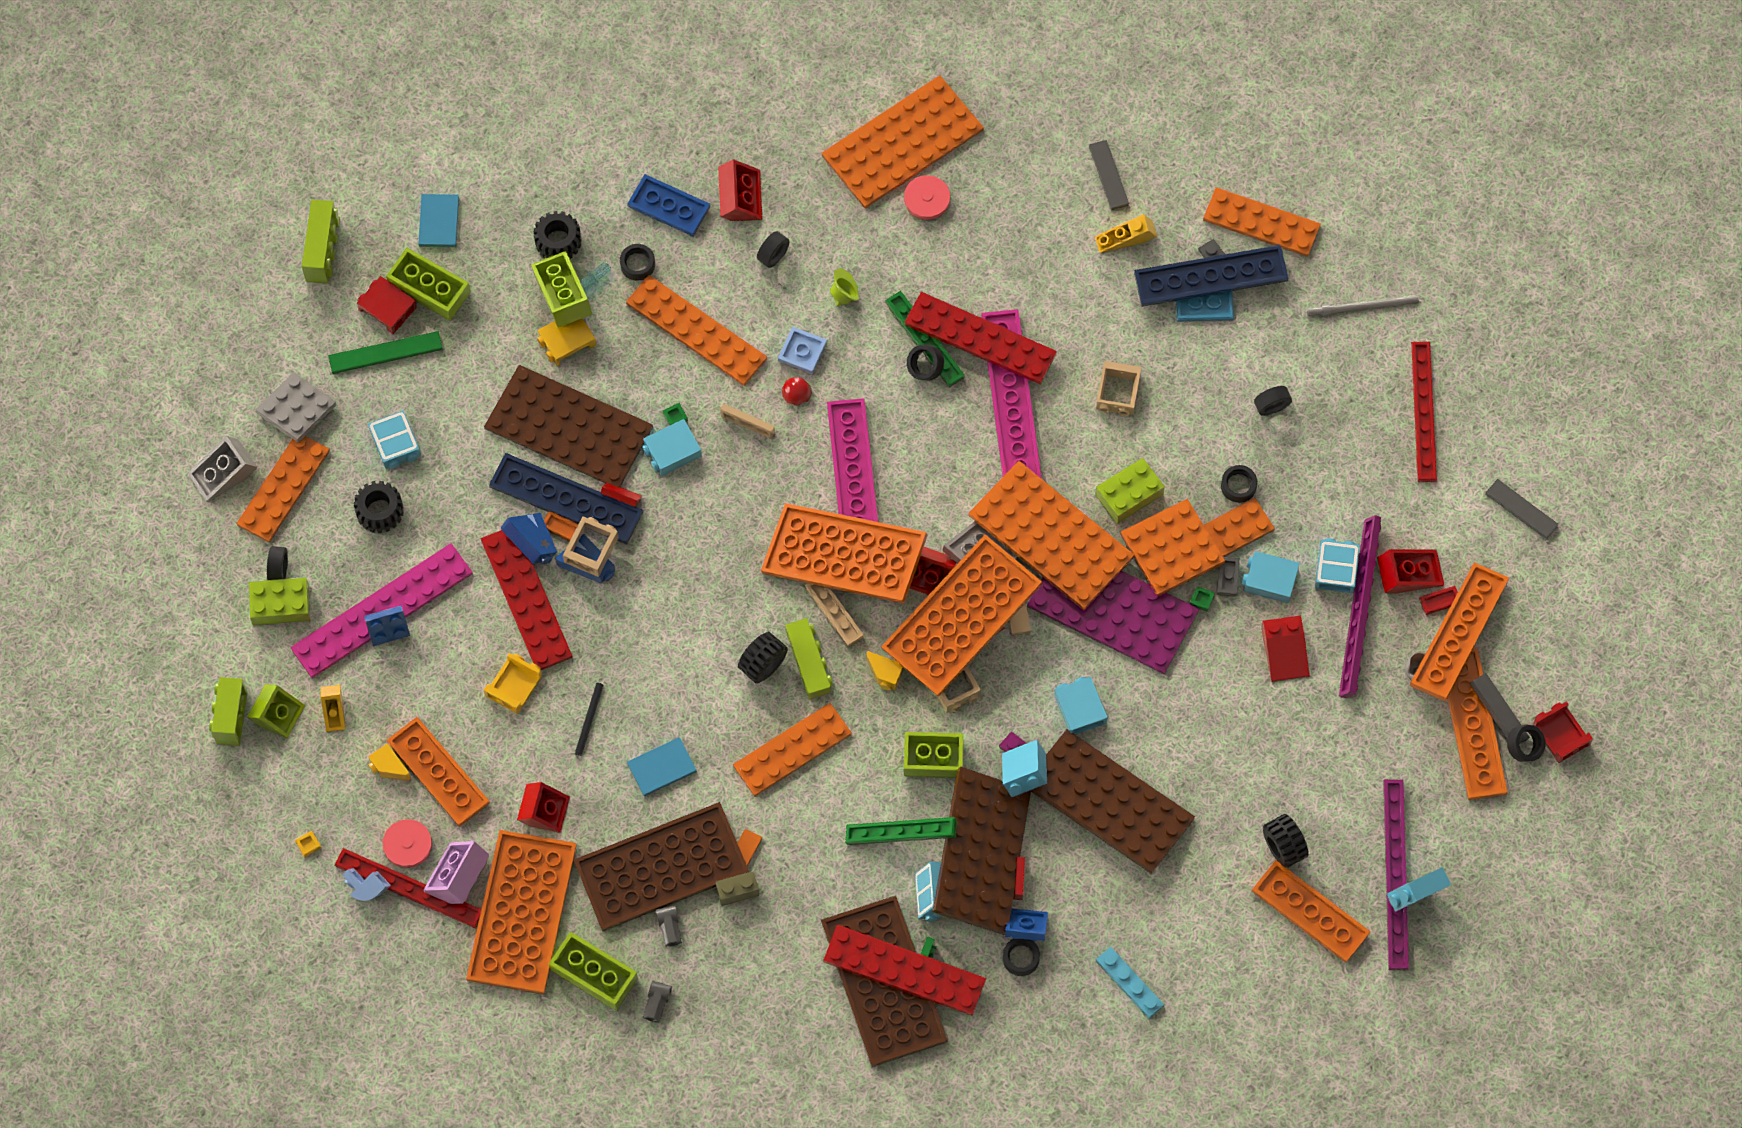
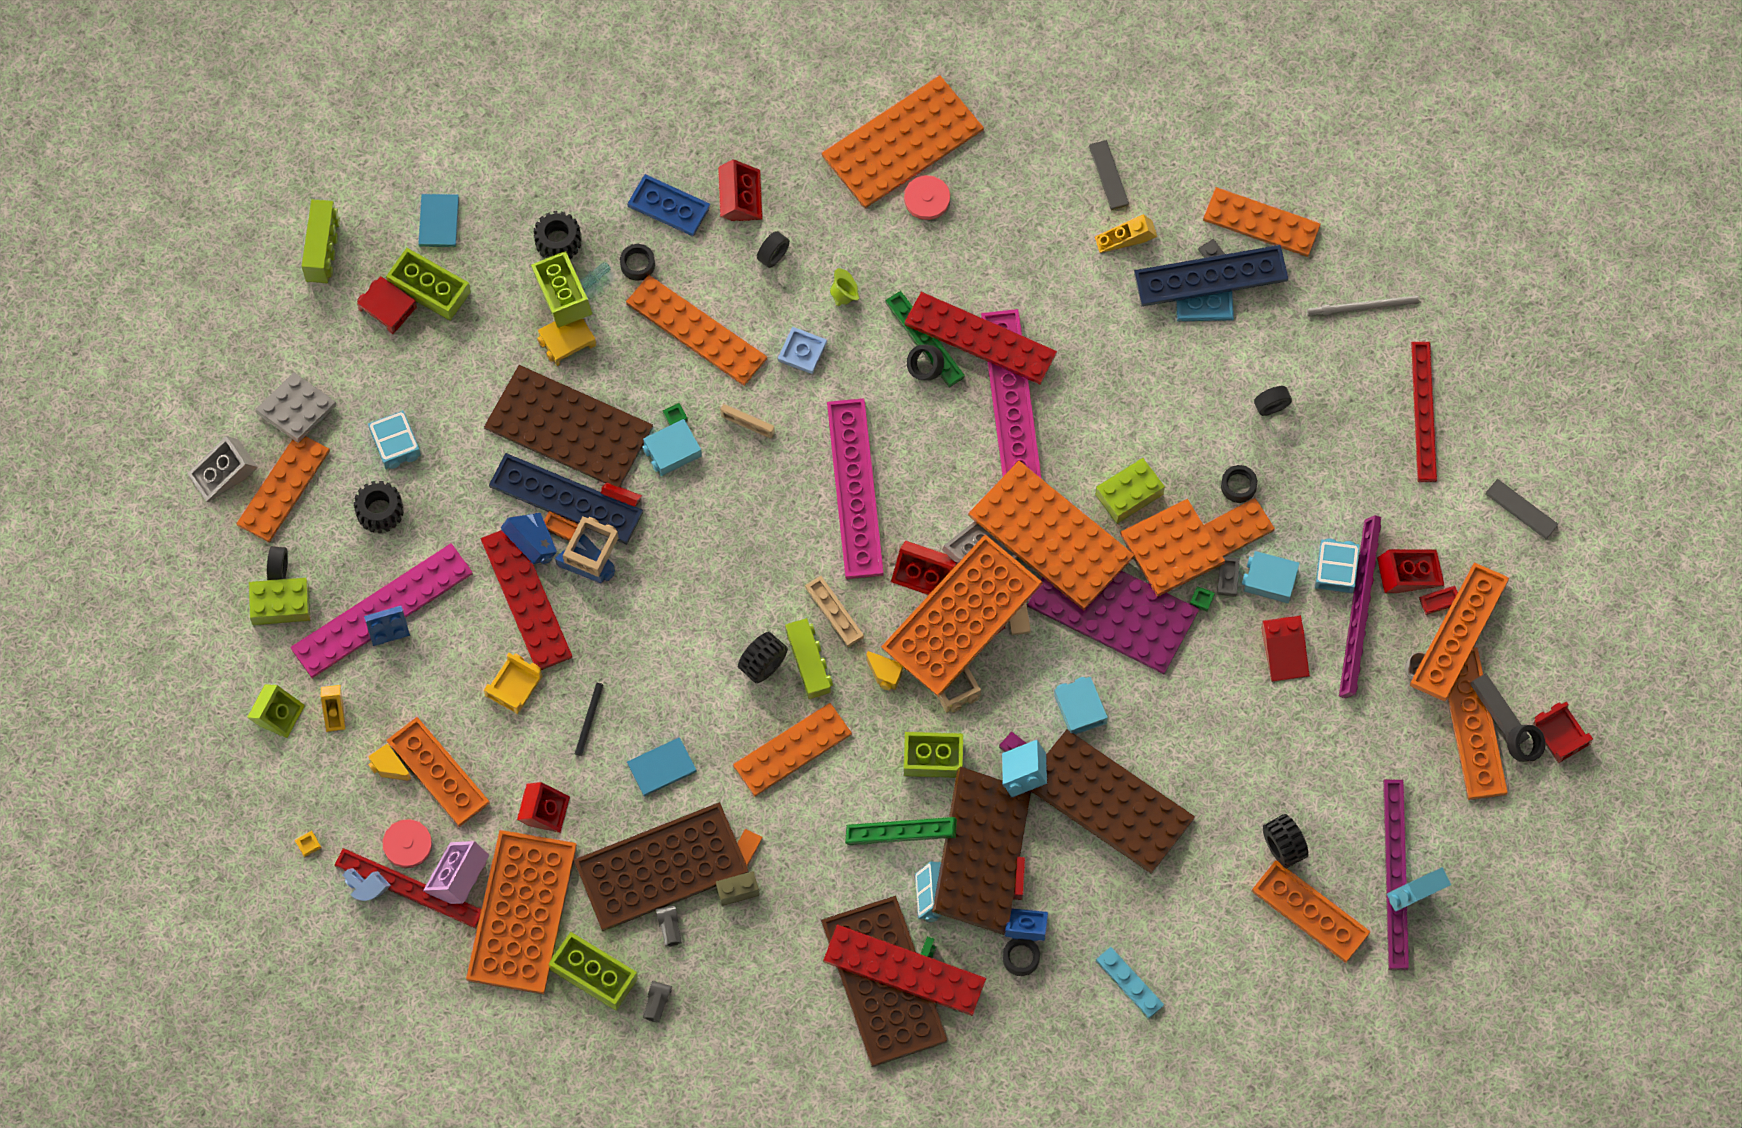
lime brick [209,677,248,746] -> none
green tile [328,331,443,374] -> none
orange plate [761,503,928,604] -> none
red hair [781,377,812,406] -> none
tan window [1096,361,1142,416] -> none

